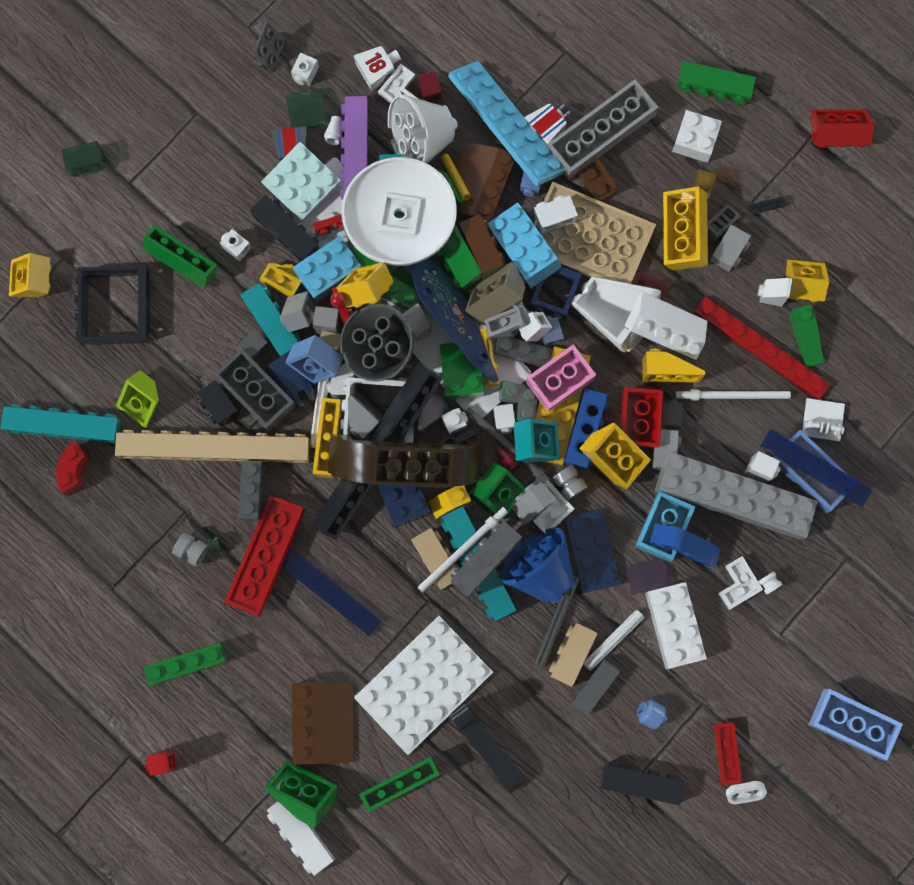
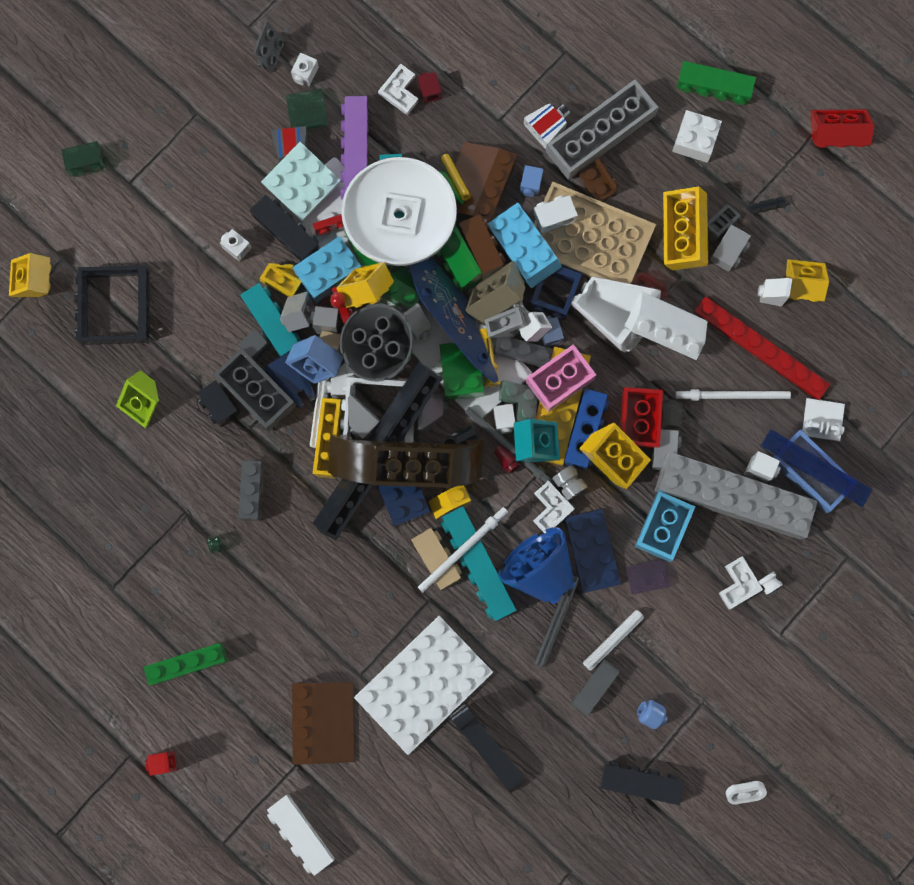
teal brick [0,404,122,444] -> none
red brick [56,441,90,496] -> none
tan brick [115,430,310,463] -> none
green brick [142,225,217,289] -> none
light grey wheel [172,532,209,567] -> none
red plate [224,495,306,617] -> none
green slope [265,760,337,828] -> none
clear blue tile [282,549,381,636] -> none
white cone [324,116,342,145] -> none
white torso [354,46,401,91] -> none
green brick [359,756,440,812] -> none
white cone [388,95,458,164] -> none
white brick [441,408,469,436] -> none
medium azure plate [448,61,565,186] -> none
flat silver brick [451,521,522,599] -> none
green slope [470,462,526,520] -> none
light grey brick [511,481,556,525] -> none
tan brick [549,623,597,687] -> none
yellow slope [642,349,705,383] -> none
white brick [645,582,707,669] -> none
blue beam [650,524,721,567] -> none
clear yellow brick [693,169,716,198] -> none
red plate [713,722,742,785] -> none
green slope [789,305,824,368] -> none
light blue brick [808,689,903,761] -> none

